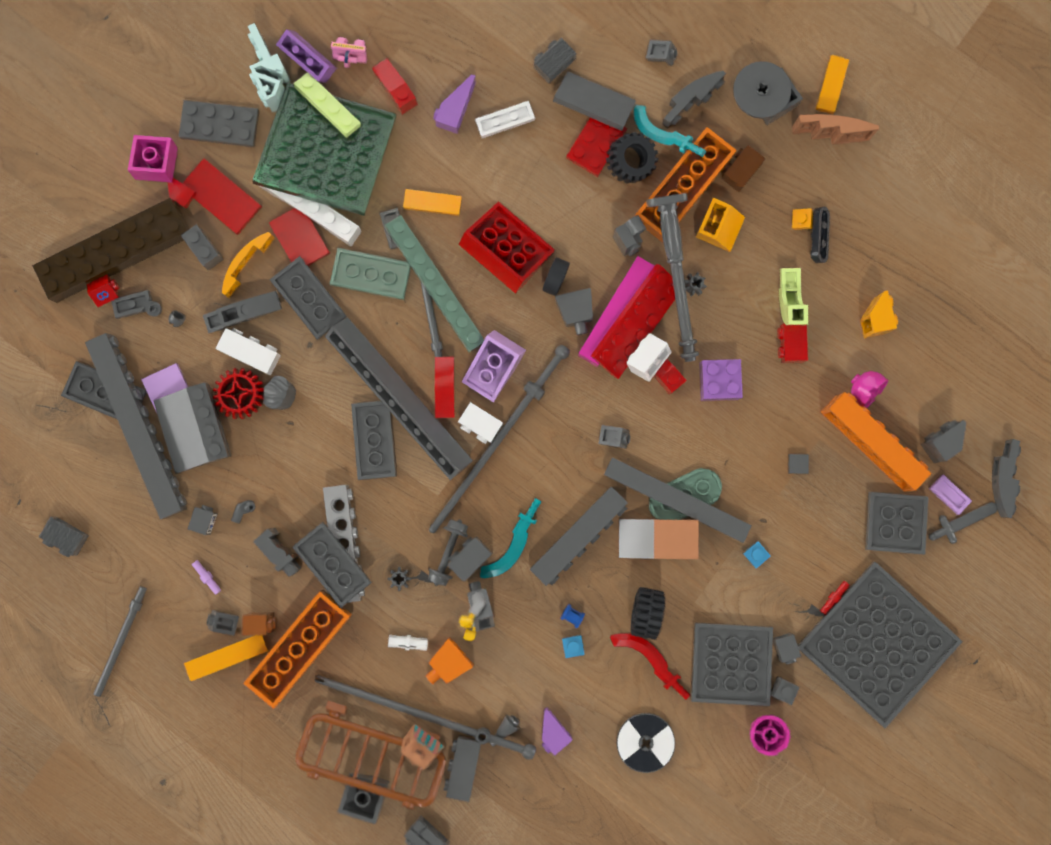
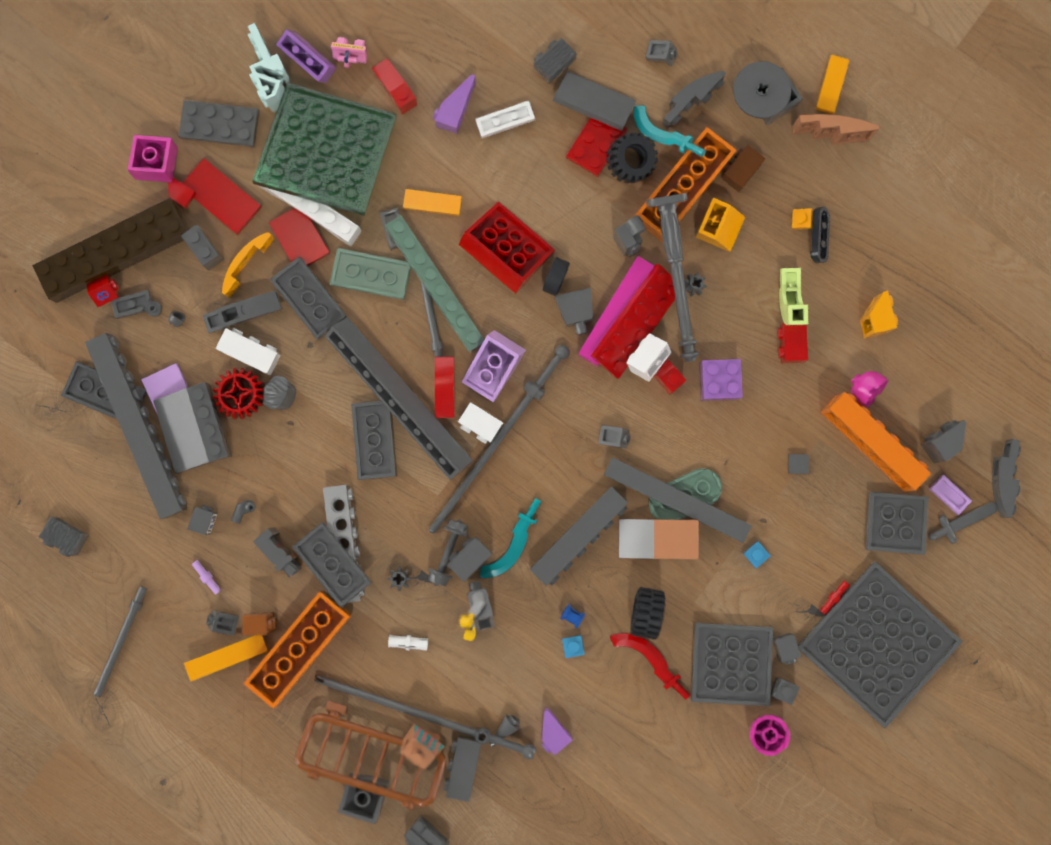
yellowish green plate [294,72,360,138] -> none
orange torso [426,637,474,684] -> none
piece [616,713,675,773] -> none

